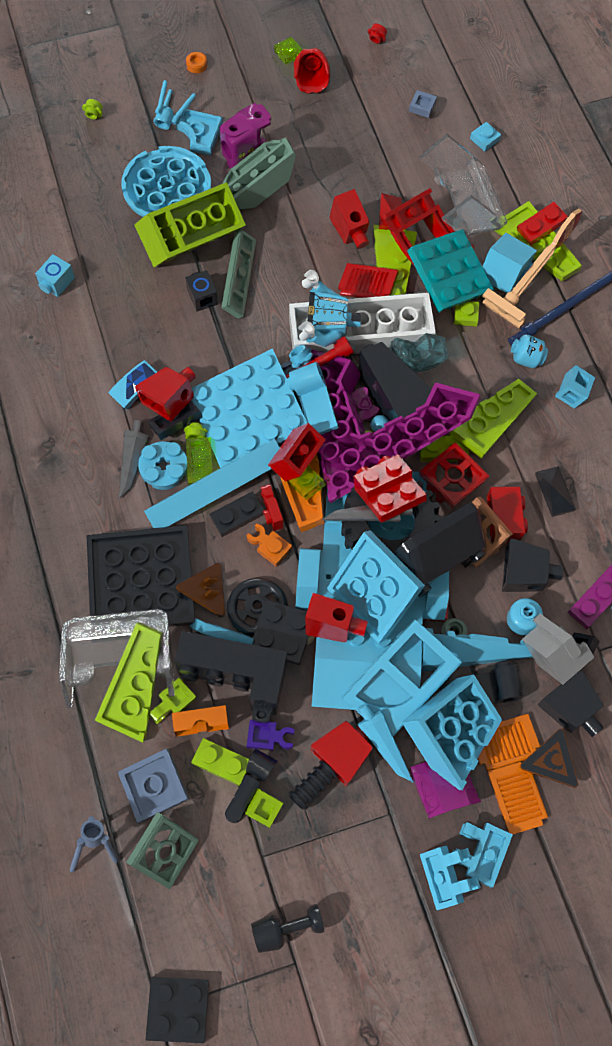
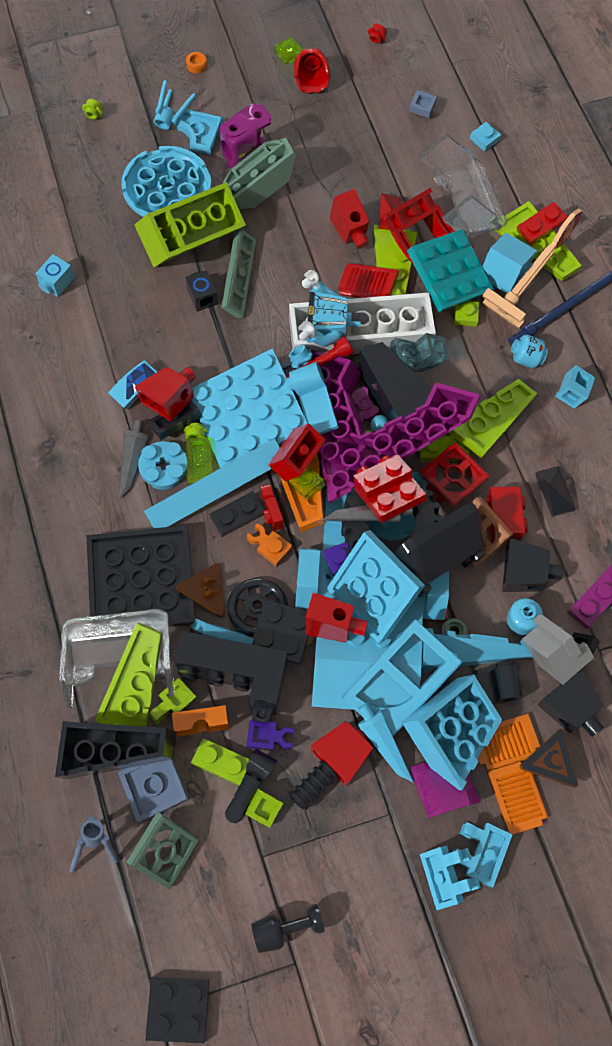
none -> black wedge [55,721,177,779]
none -> dark purple plate [323,542,351,577]

